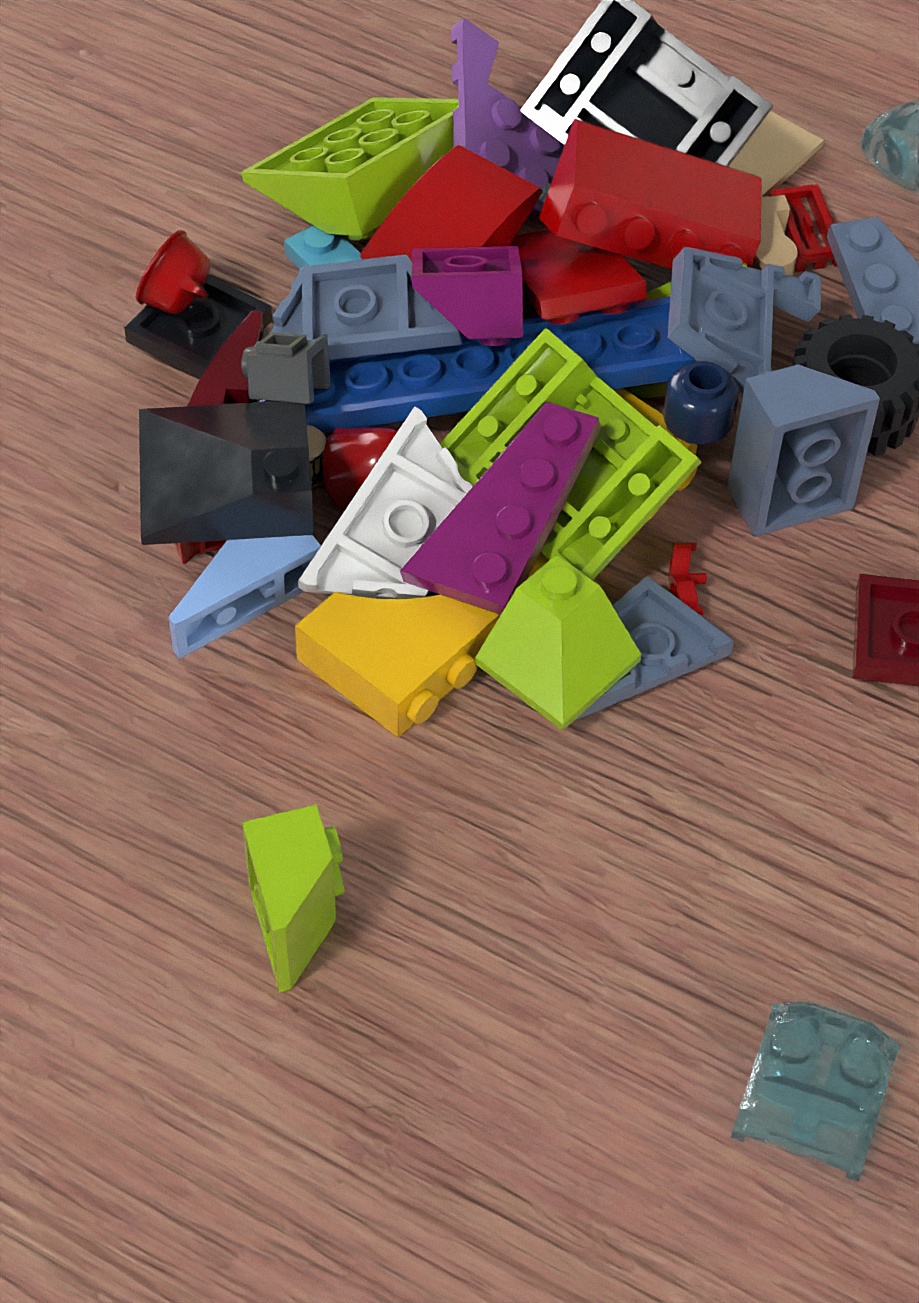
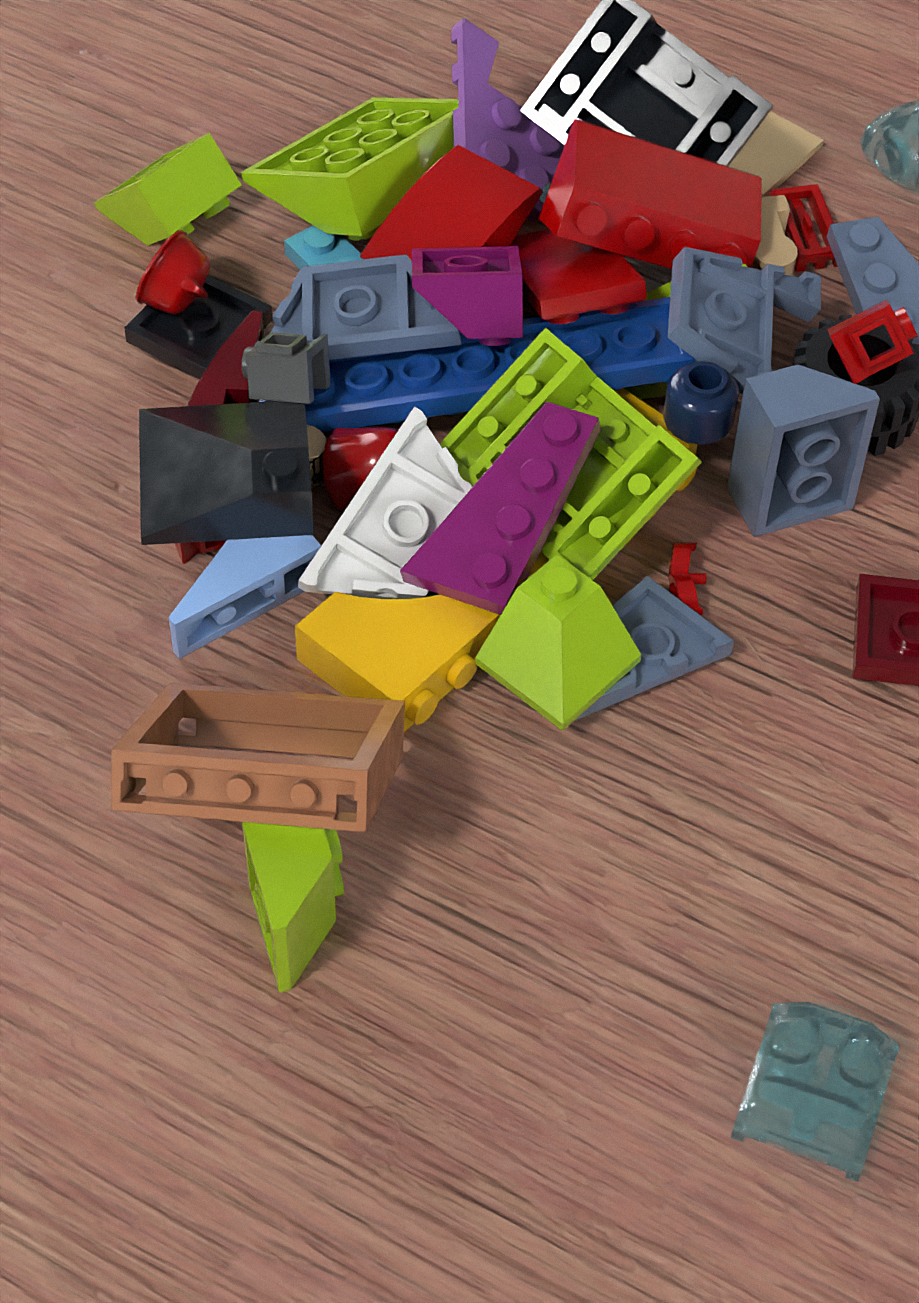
none -> lime slope [94,133,242,246]
none -> nougat window [111,683,405,832]
none -> red window [827,299,918,384]

